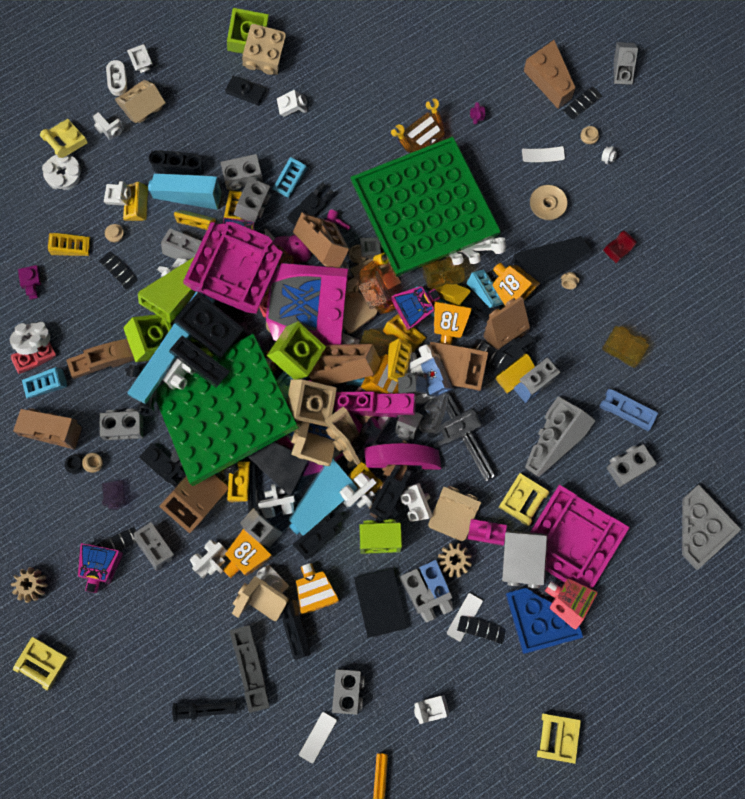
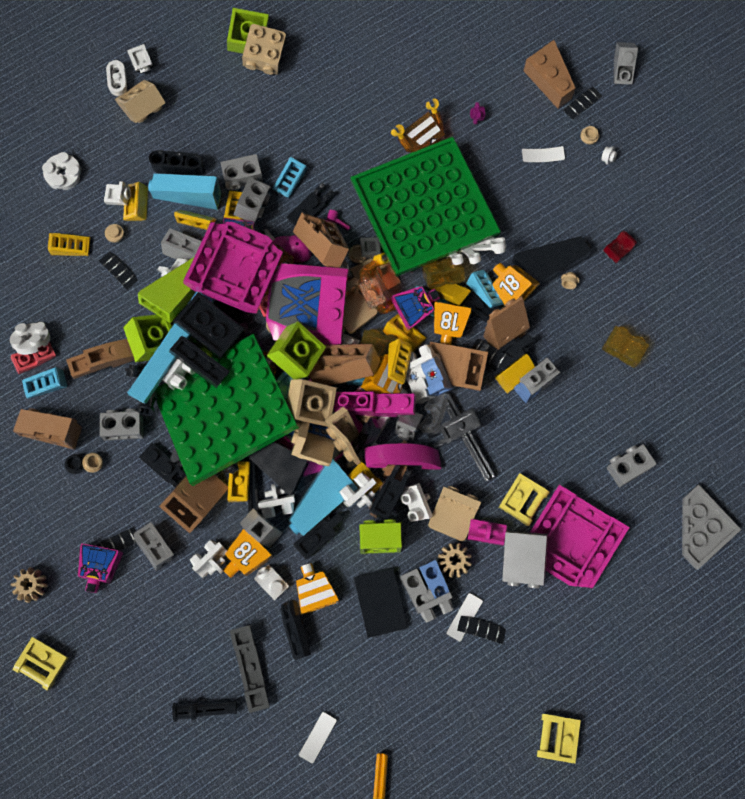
magenta plate [18,265,41,300] -> none
light yellow plate [40,119,88,158] -> none
white bracket [93,112,124,140] -> none
clear purple bracket [102,480,126,510] -> none
black plate [225,75,266,106] -> none
tan bracket [232,576,288,621] -> none
white bracket [277,90,307,117] -> none
light grey brick [332,669,365,715] -> none
dark grey brick [398,373,428,395] -> none
white bracket [414,695,450,724] -> none
blue plate [506,588,583,654] -> none
light grey wedge [525,397,595,477] -> none
tan dish [530,185,567,220] -> none
coral torso [545,579,597,630] -> none
medium blue plate [599,389,658,431] -> none

